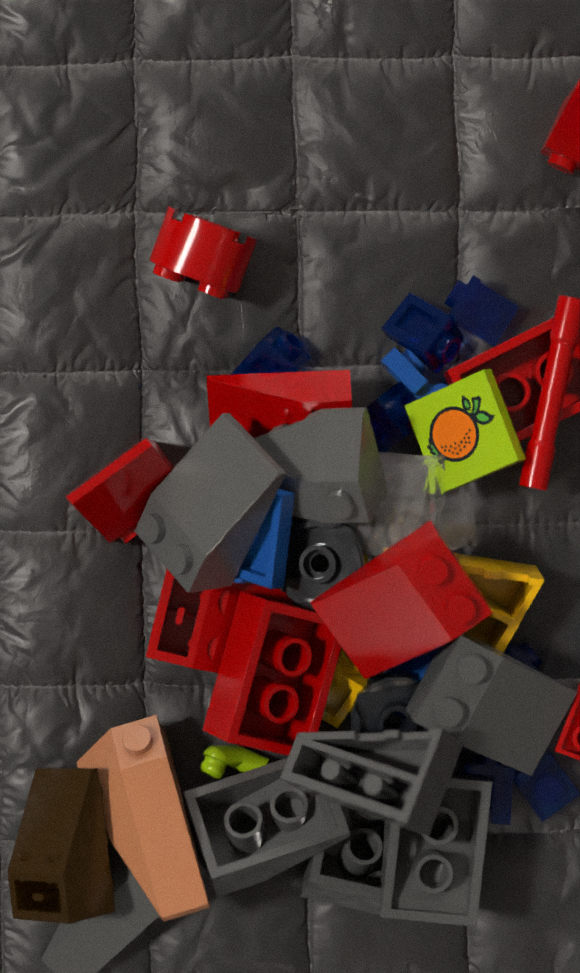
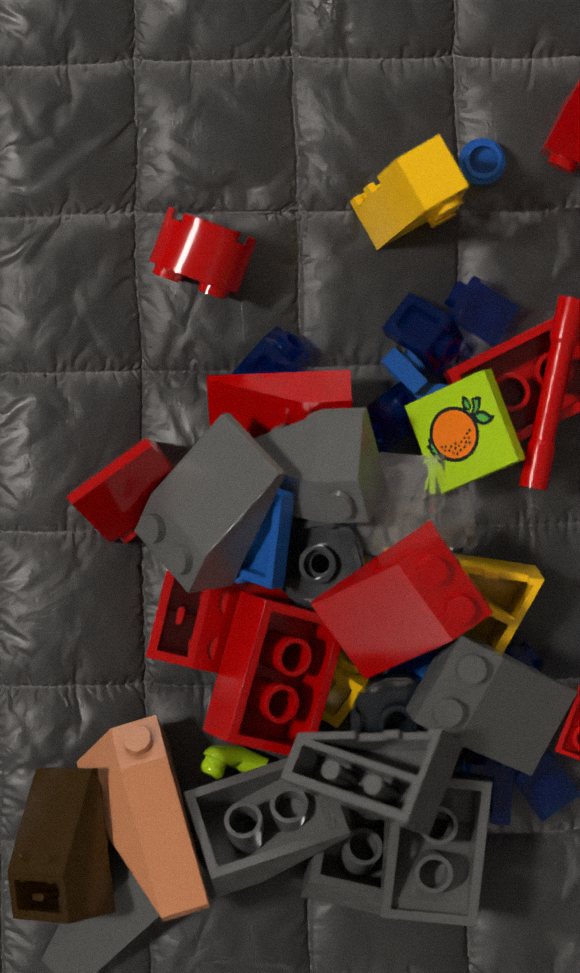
none -> yellow wedge [349,134,469,250]
none -> blue plate [458,138,506,186]

